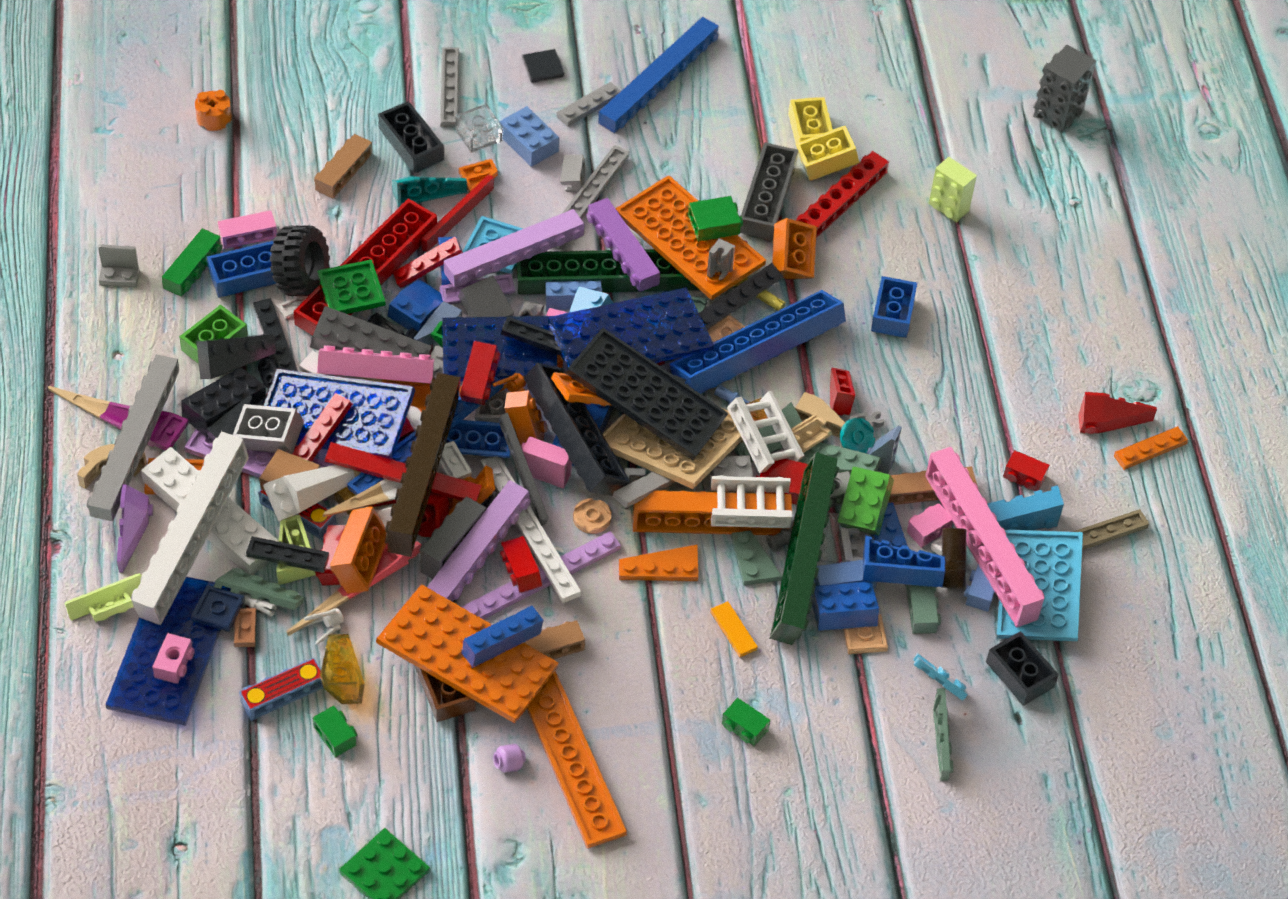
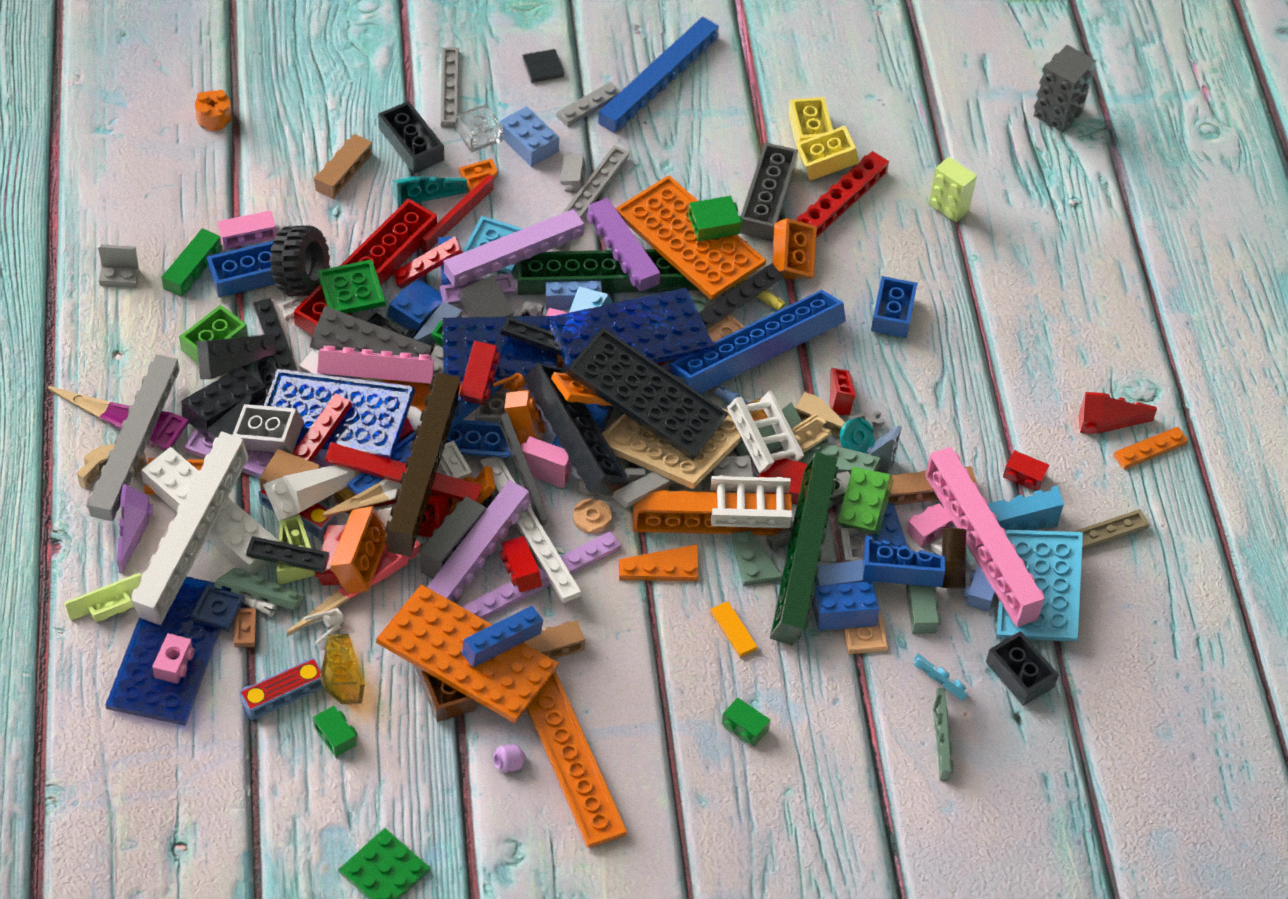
light grey hinge [707,238,735,280] -> none

